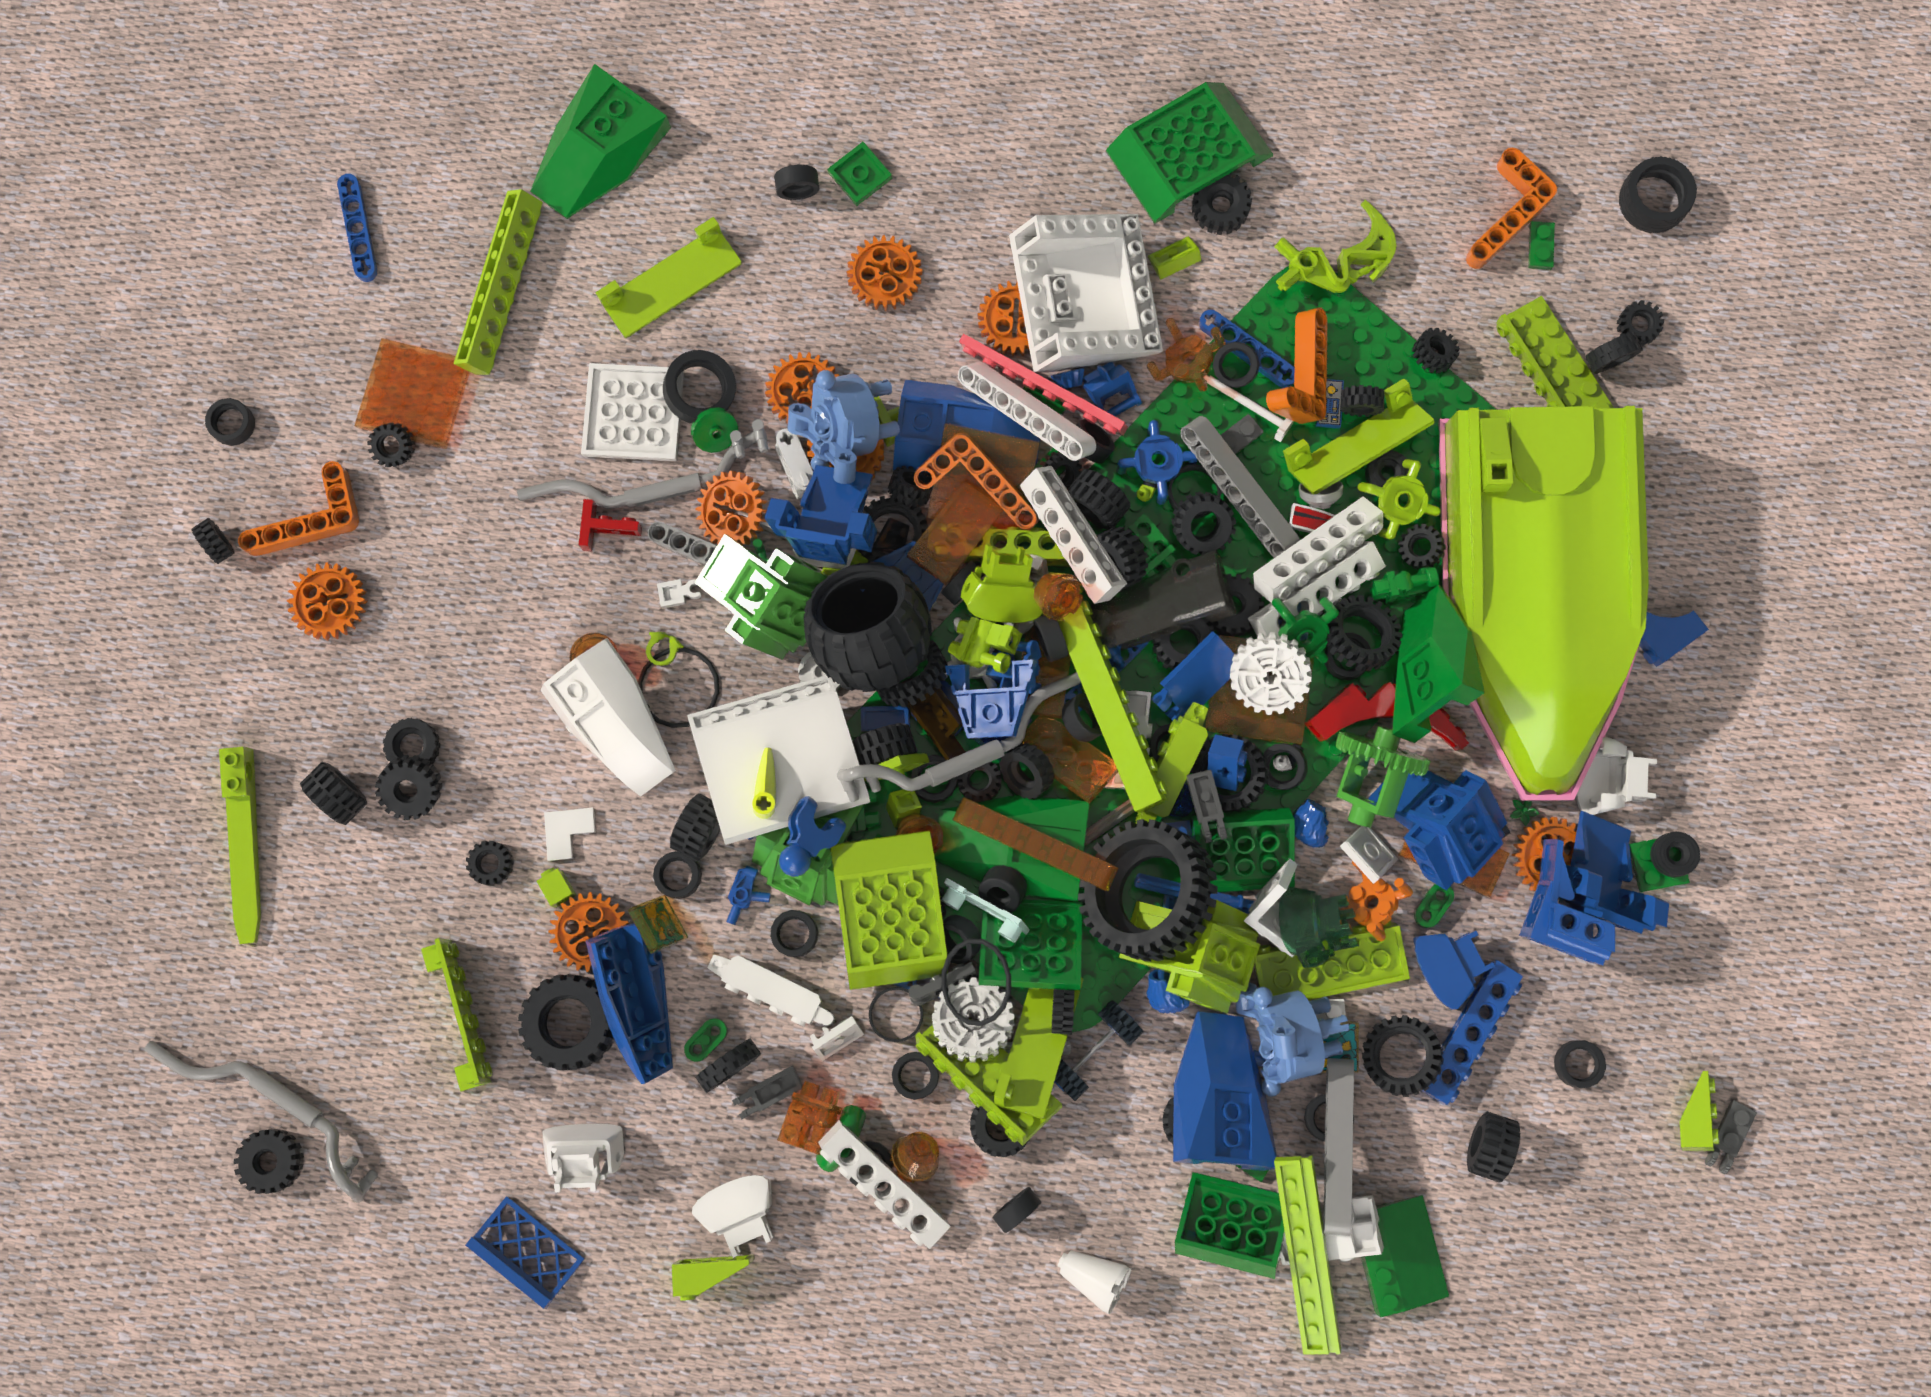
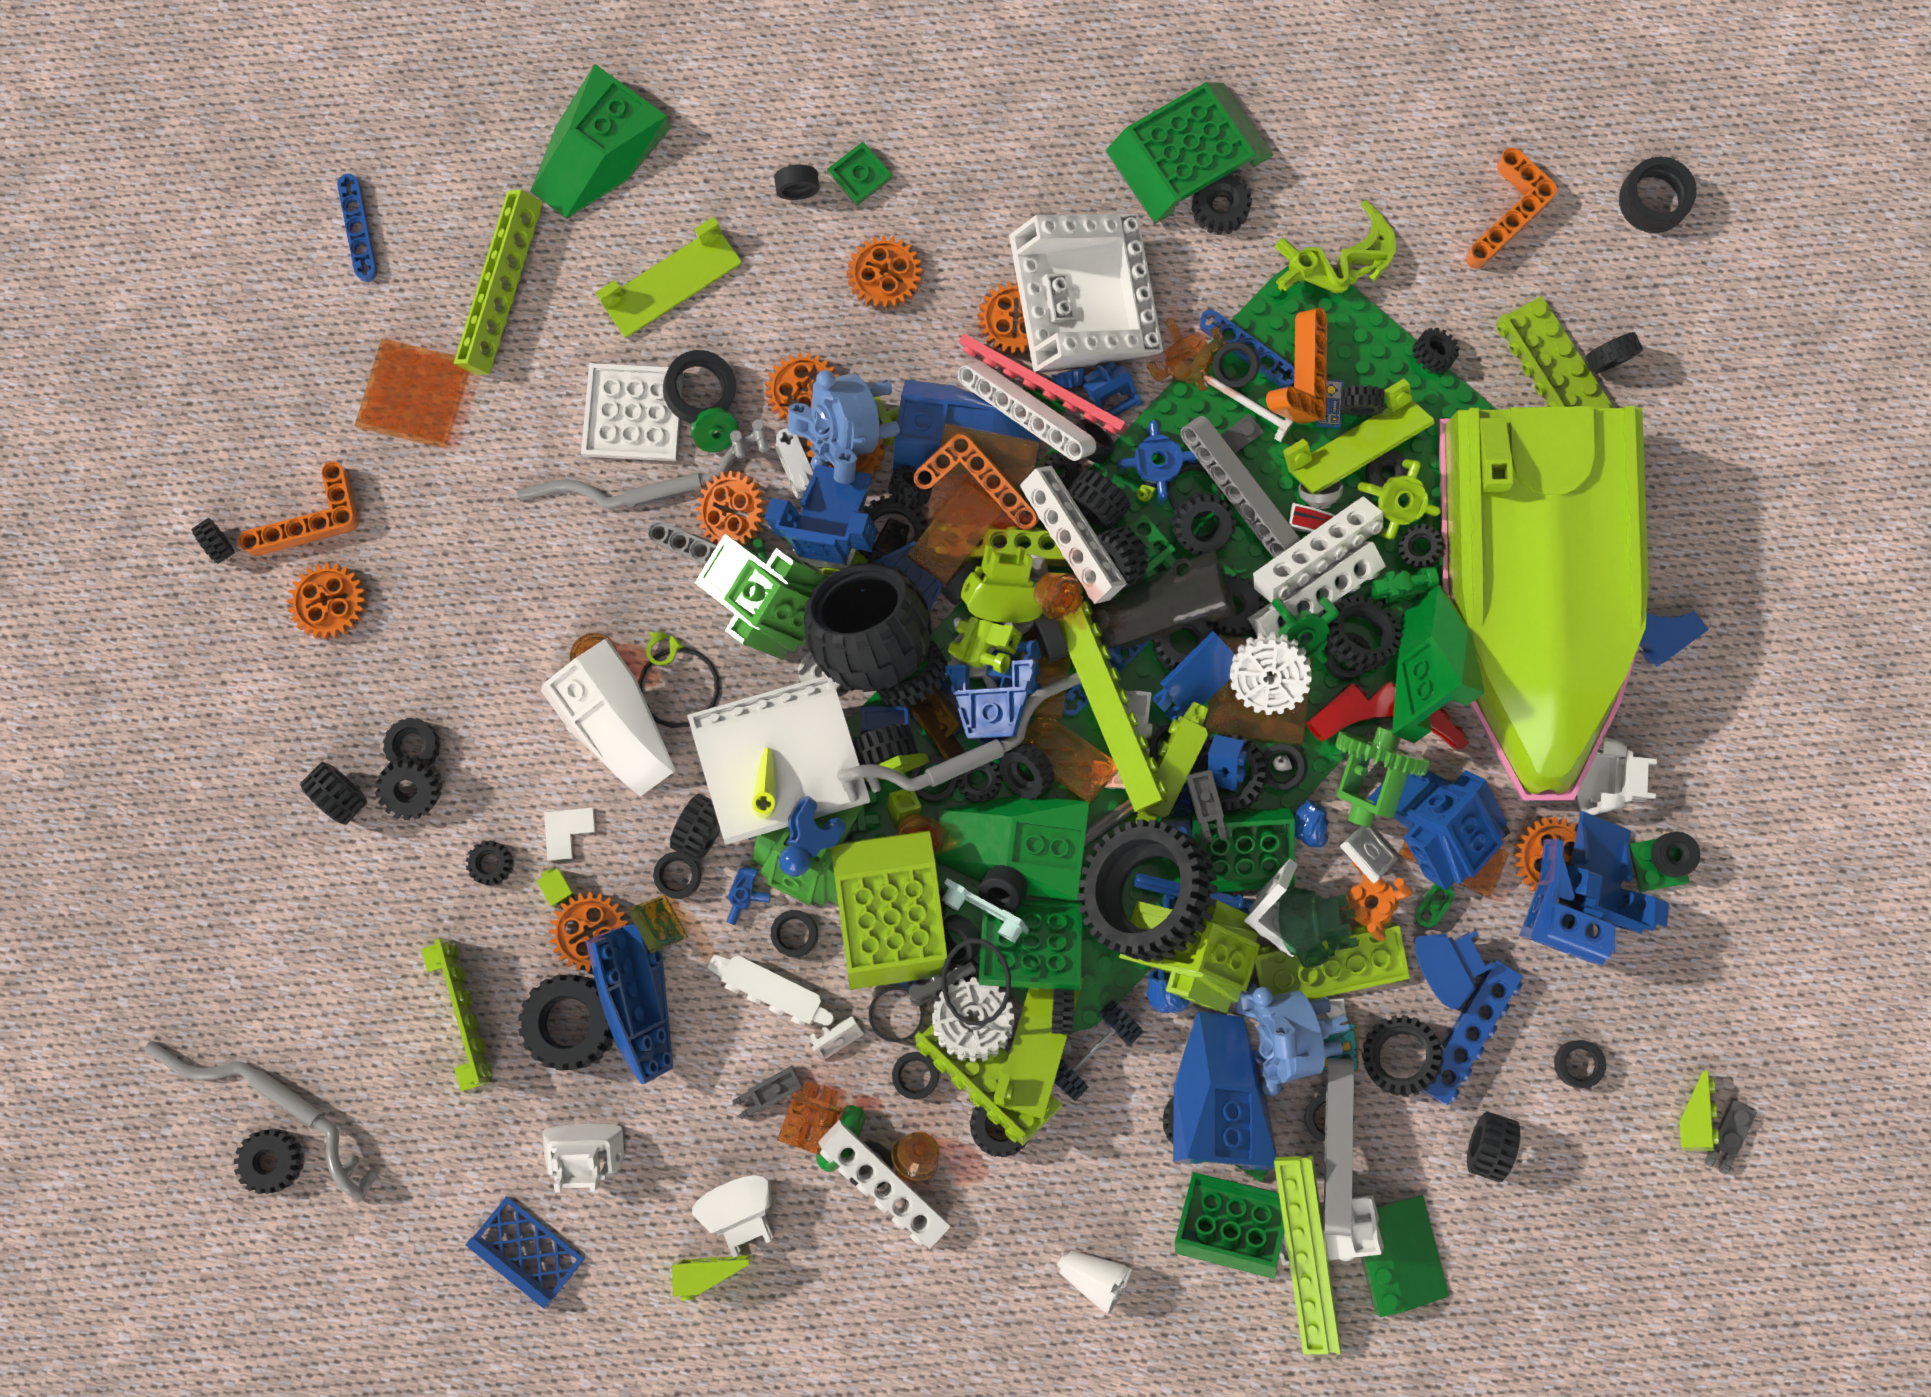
black tyre [205,398,255,446] -> none
lime piece [219,747,261,944] -> none
black tyre [367,423,416,467] -> none
red bracket [578,499,642,551] -> none
white plate [657,579,702,609] -> none
green plate [684,1018,728,1062] -> none
black tyre [695,1038,761,1093] -> none
clear orange beam [953,797,1119,891] -> none
black tyre [992,1187,1041,1233] -> none
black tyre [1062,693,1102,742] -> none
lime slope [1148,236,1201,280] -> none
green plant [1510,800,1540,826] -> none
green plate [1528,221,1555,270] -> none
black tyre [1617,300,1664,346] -> none

